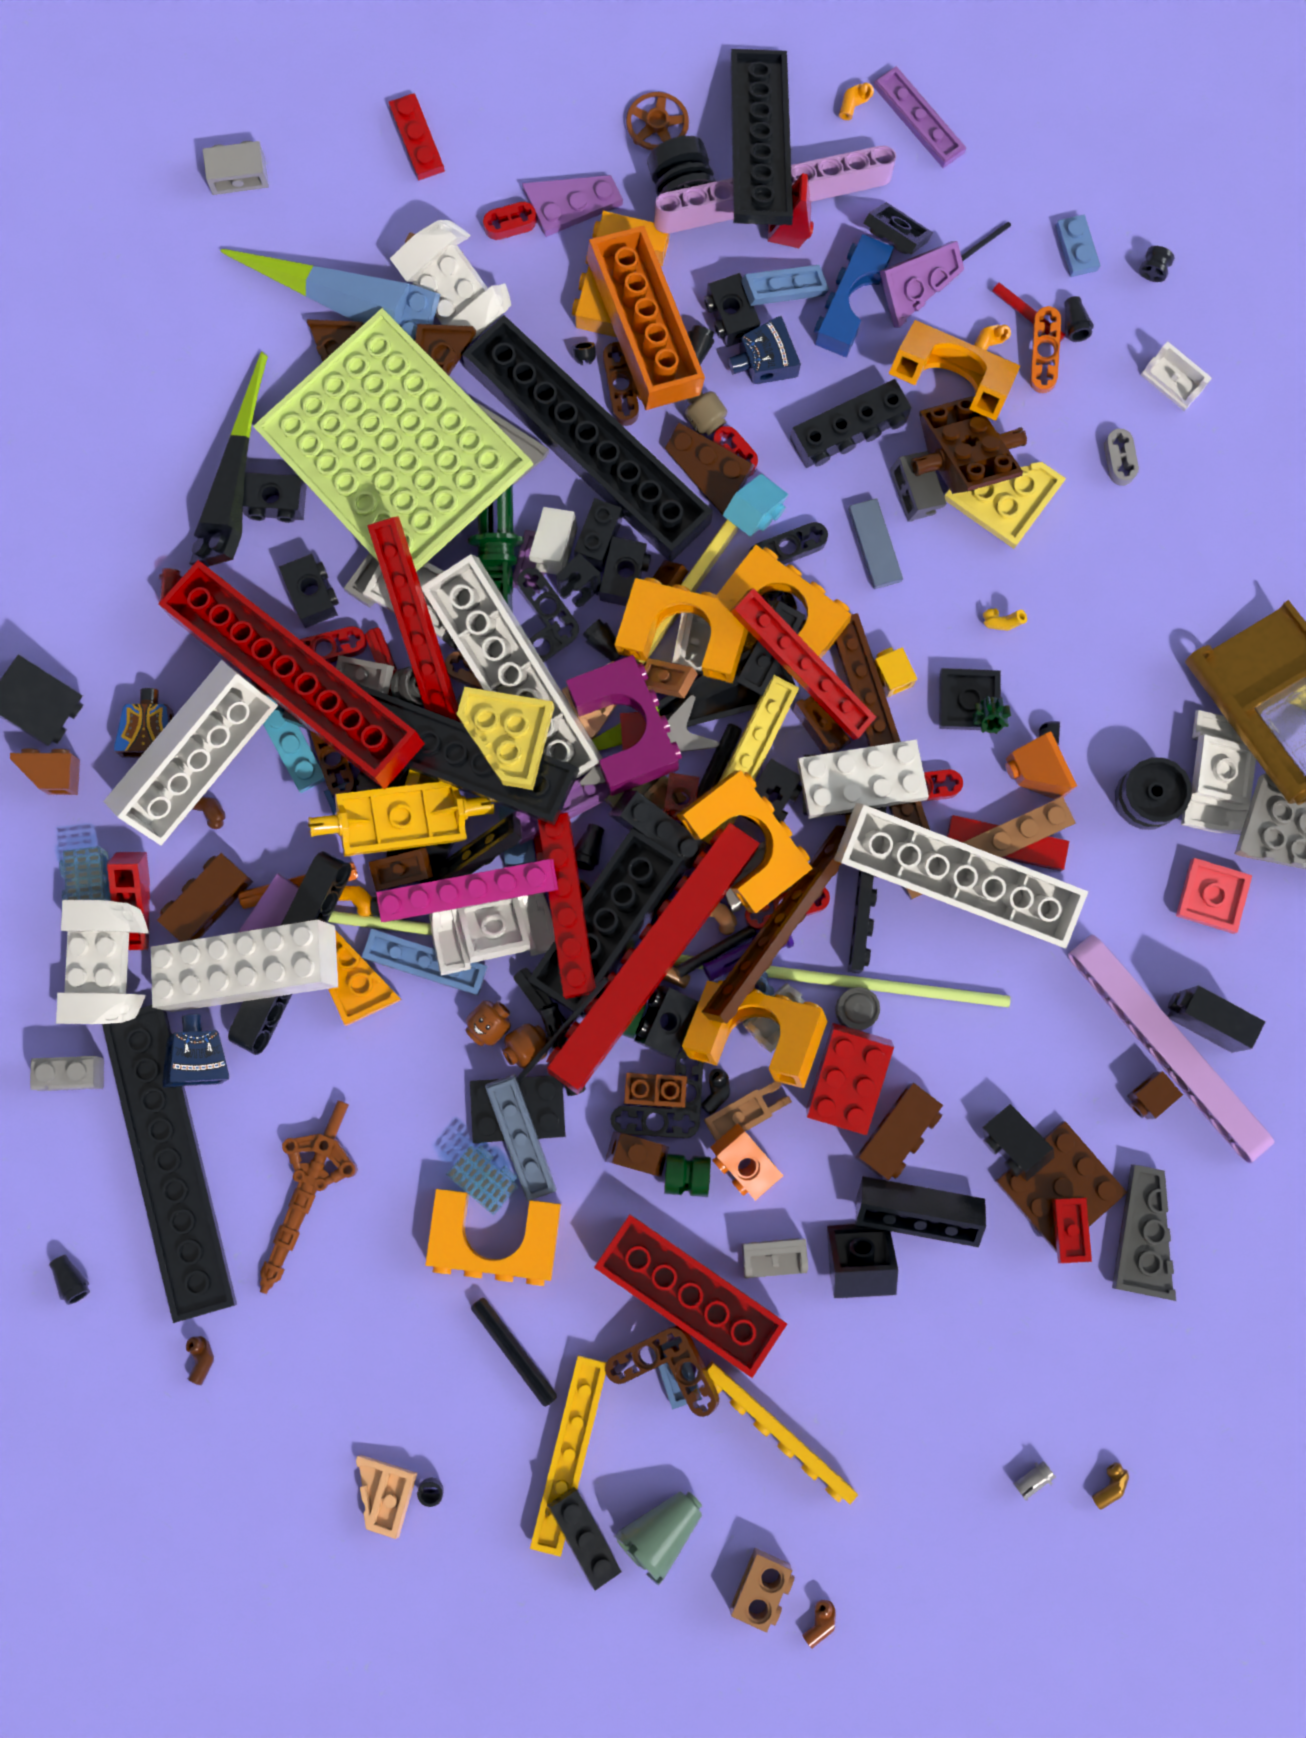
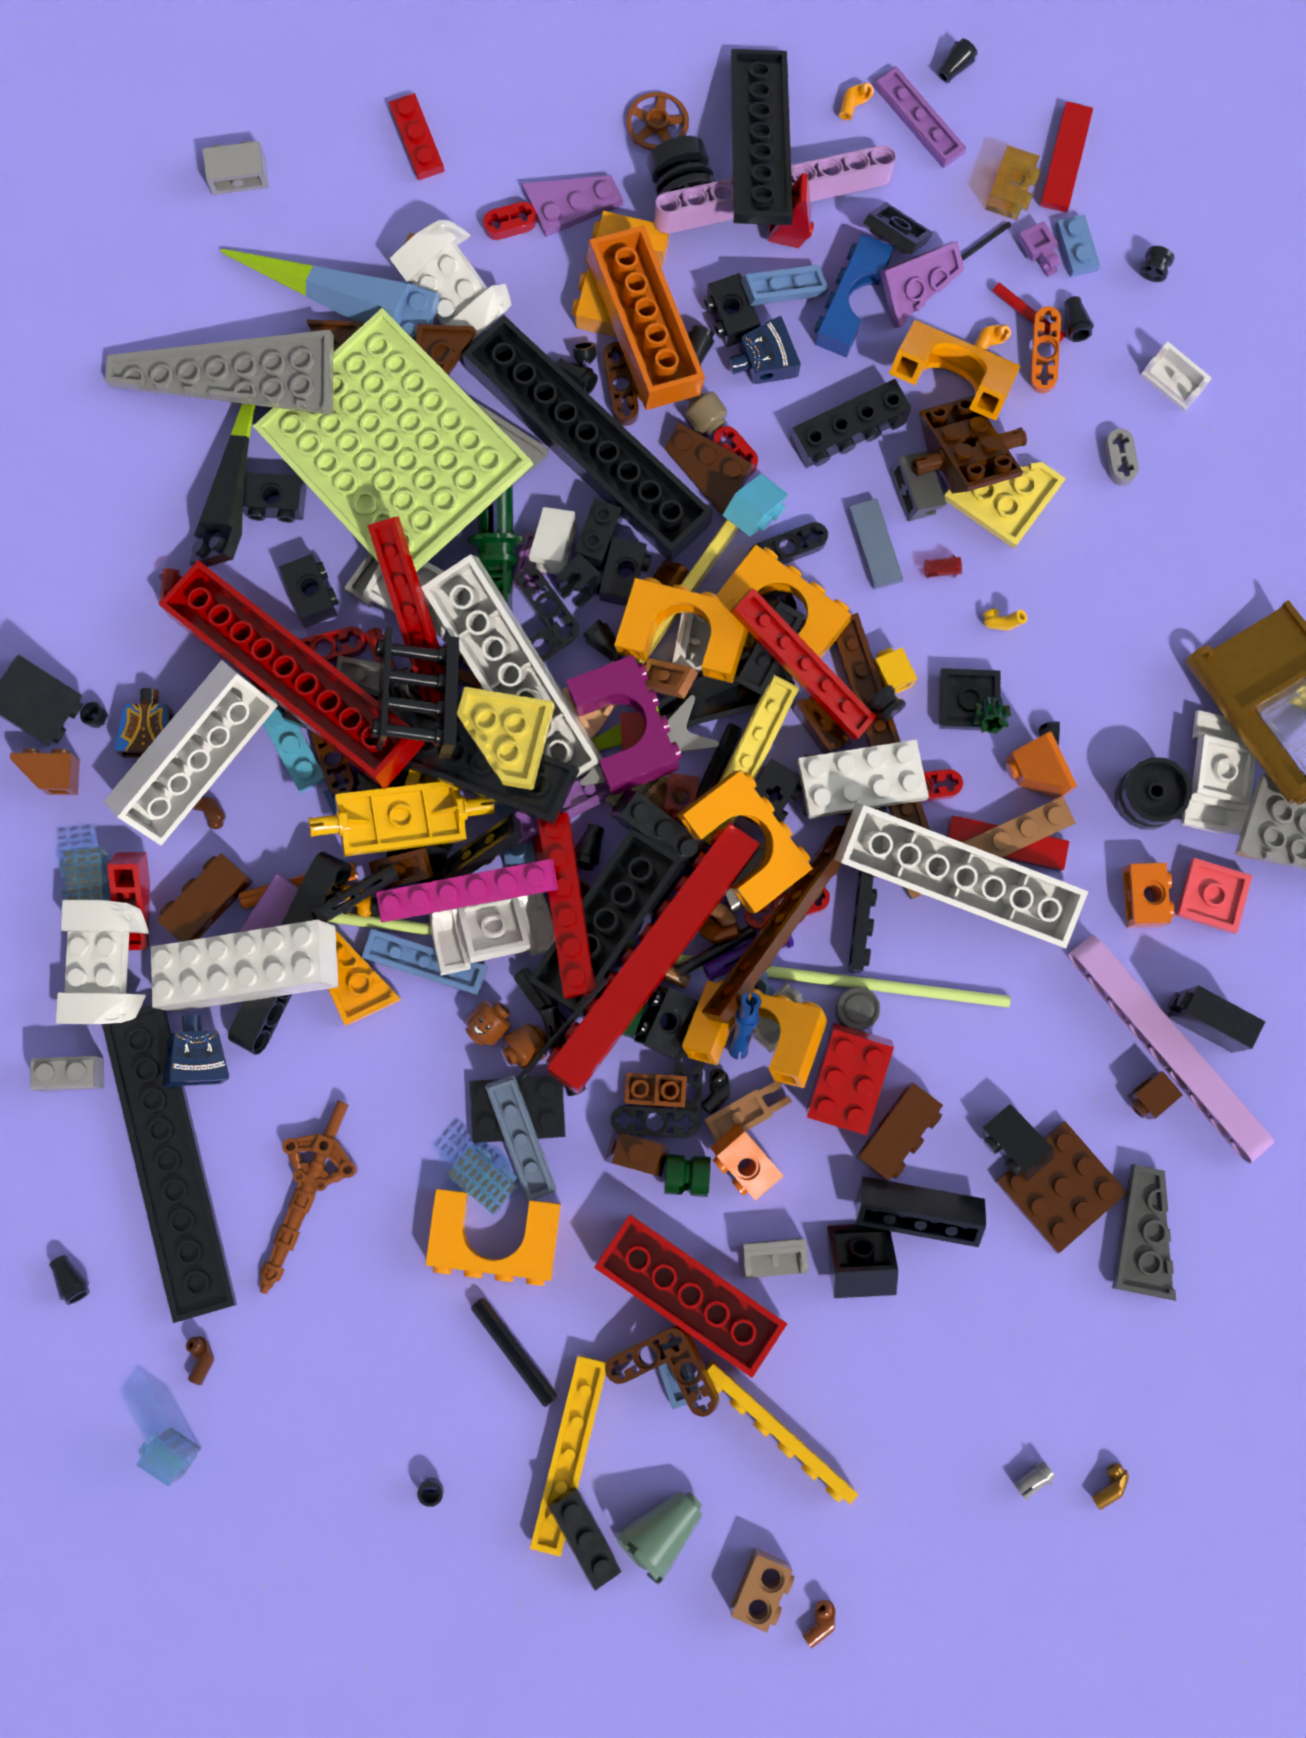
light nougat wing [356,1455,417,1539] -> none
red plate [1052,1198,1092,1263] -> none
none -> black hinge [80,702,108,728]
none -> light grey wing [105,330,334,414]
none -> clear light blue brick [136,1427,202,1486]
none -> black pin [310,863,399,923]
none -> black fence [371,627,459,759]
none -> black cone [556,358,598,394]
none -> reddish brown arm [699,919,741,944]
none -> blue pin [728,992,762,1059]
none -> black wheel [868,685,906,723]
none -> clear red pin [924,554,962,579]
none -> black cone [937,38,978,83]
none -> clear yellow brick [985,146,1041,220]
none -> medium lavender plate [1017,221,1061,277]
none -> red tile [1040,101,1093,213]
none -> orange brick [1122,863,1174,928]

